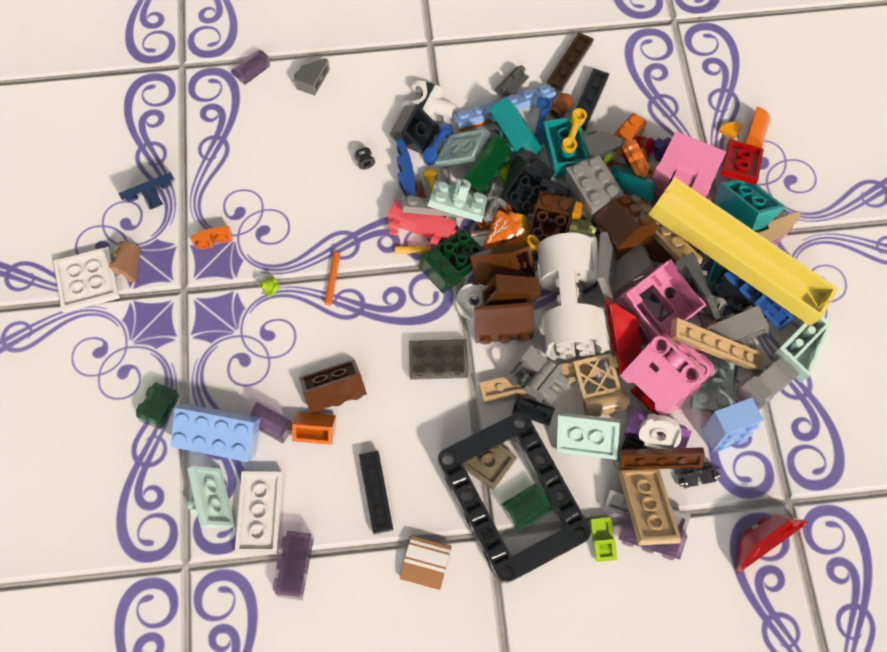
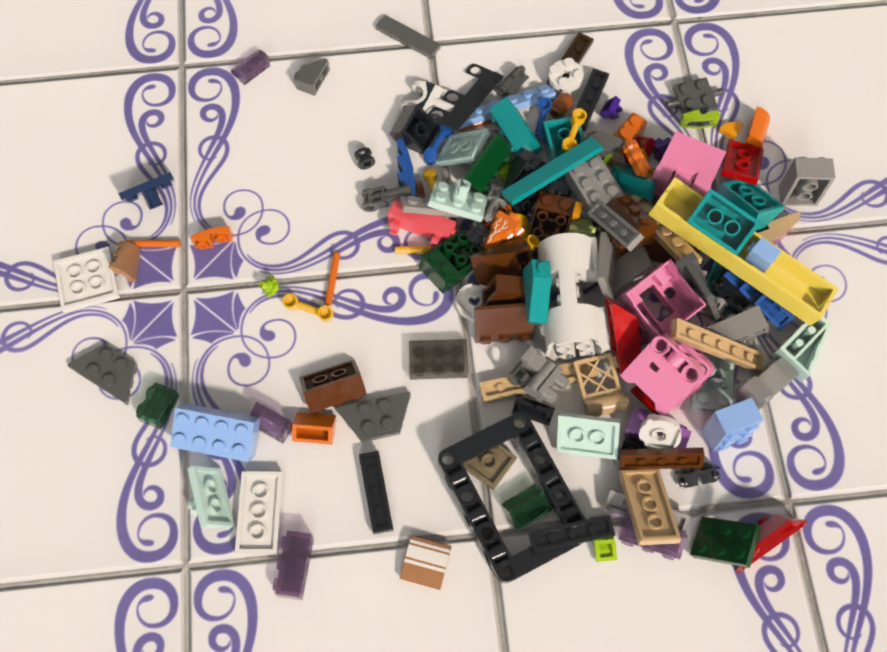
none -> dark grey wing [67,344,138,405]
none -> orange bar [125,240,181,247]
none -> yellow bar [282,294,334,322]
none -> dark grey wing [336,392,411,443]
none -> dark grey connector [361,185,412,212]
none -> dark grey tile [376,15,441,59]
none -> black piece [427,64,504,131]
none -> black wheel [465,221,489,245]
none -> teal tile [501,137,603,206]
none -> teal slope [523,259,552,324]
none -> black plate [528,515,615,554]
none -> white plate [549,58,584,92]
none -> light grey plate [587,199,644,252]
none -> dark purple tile [599,96,623,120]
none -> dark grey plate [666,77,724,114]
none -> lime slope [679,109,721,129]
none -> teal brick [686,188,761,256]
none -> dark green plate [690,516,761,568]
none -> light blue brick [745,237,782,273]
none -> light grey brick [779,157,835,206]

